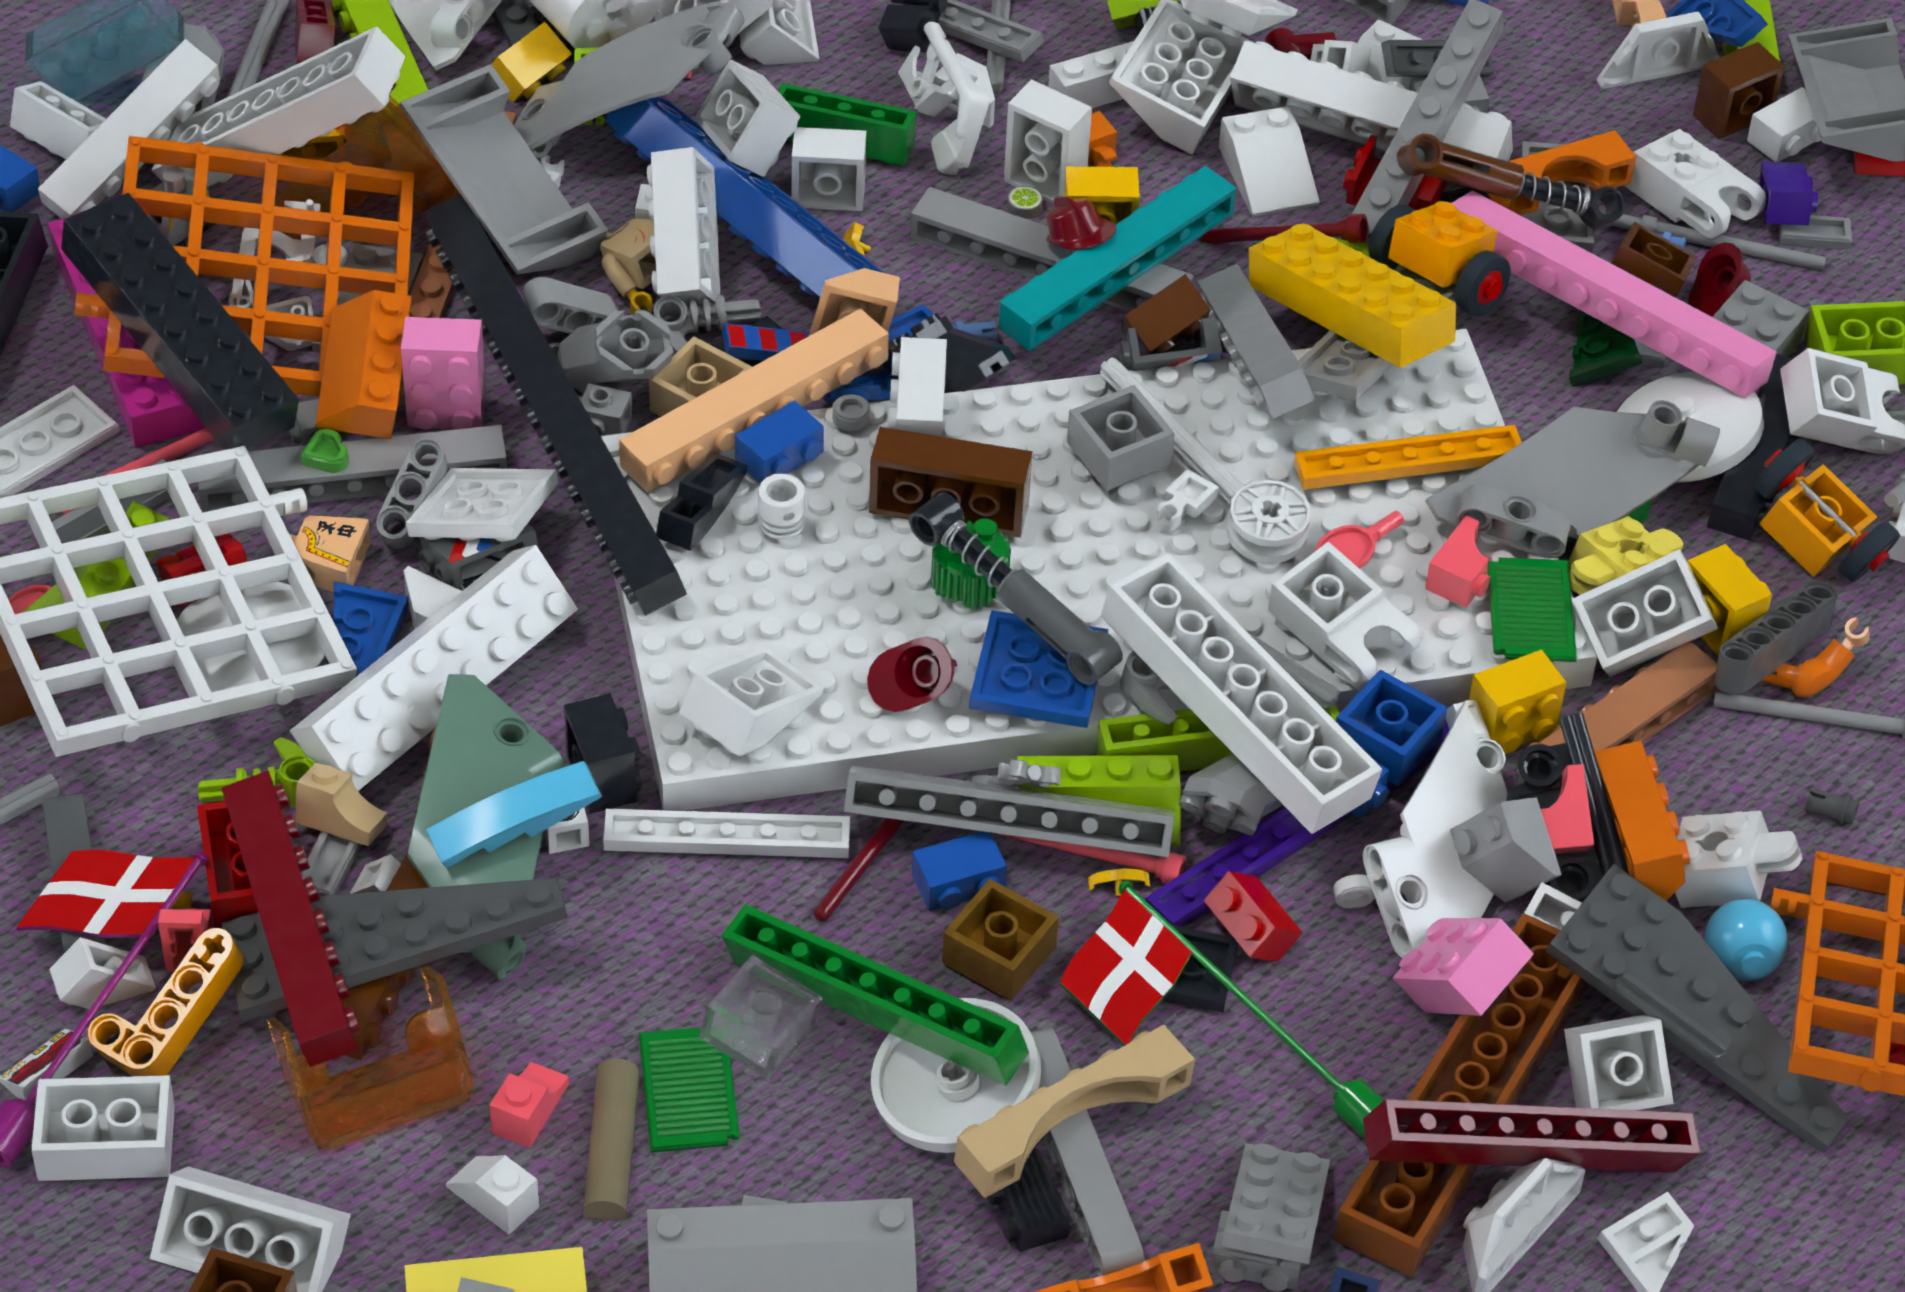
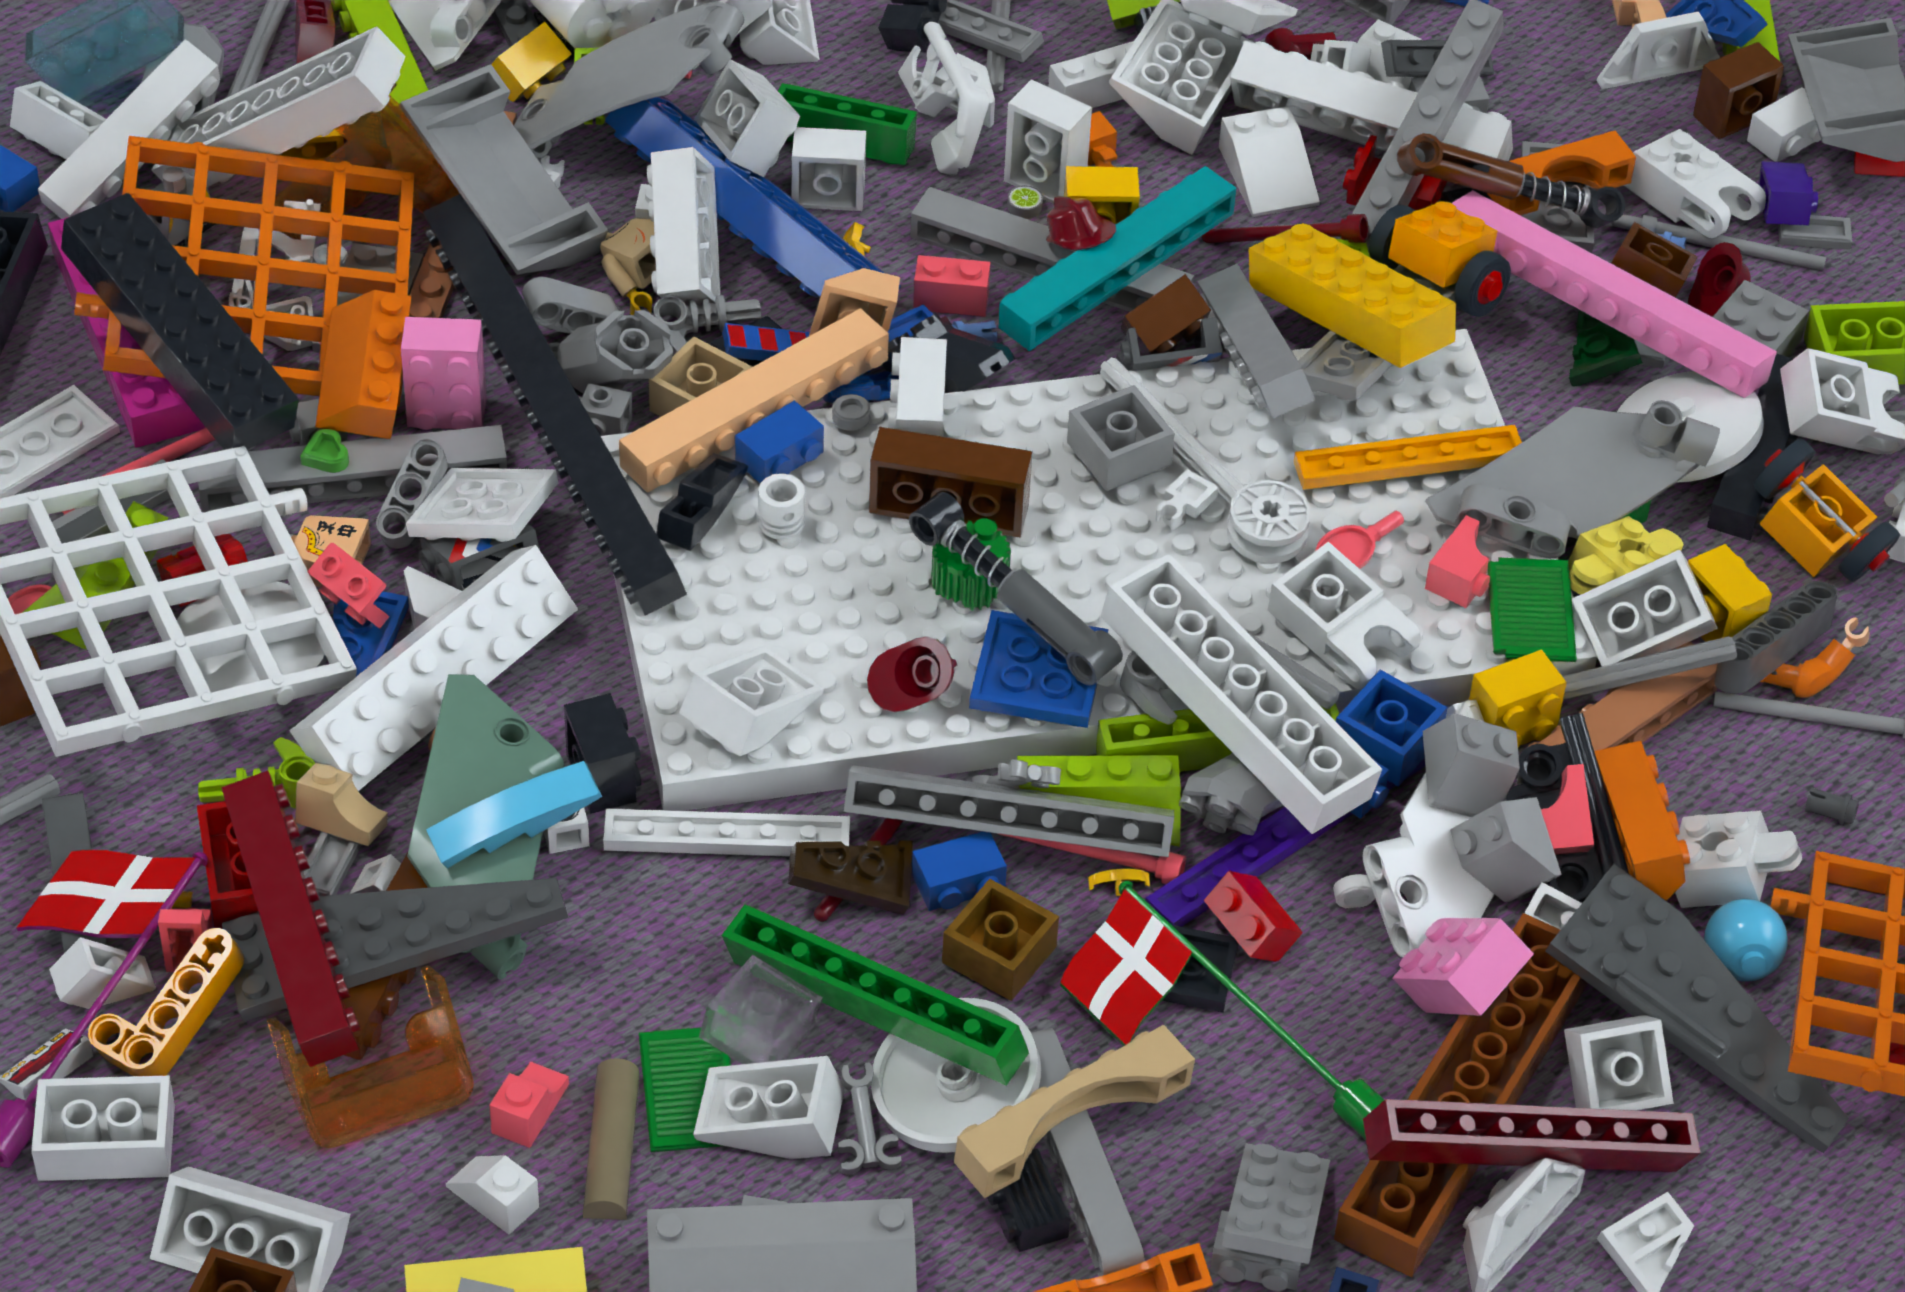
none -> coral bracket [307,543,390,629]
none -> white slope [693,1056,845,1159]
none -> dark brown wing [788,840,913,915]
none -> light grey bar [837,1062,902,1175]
none -> coral brick [913,255,991,317]
none -> light grey slope [1423,713,1520,817]
none -> light grey axle [1562,636,1737,700]

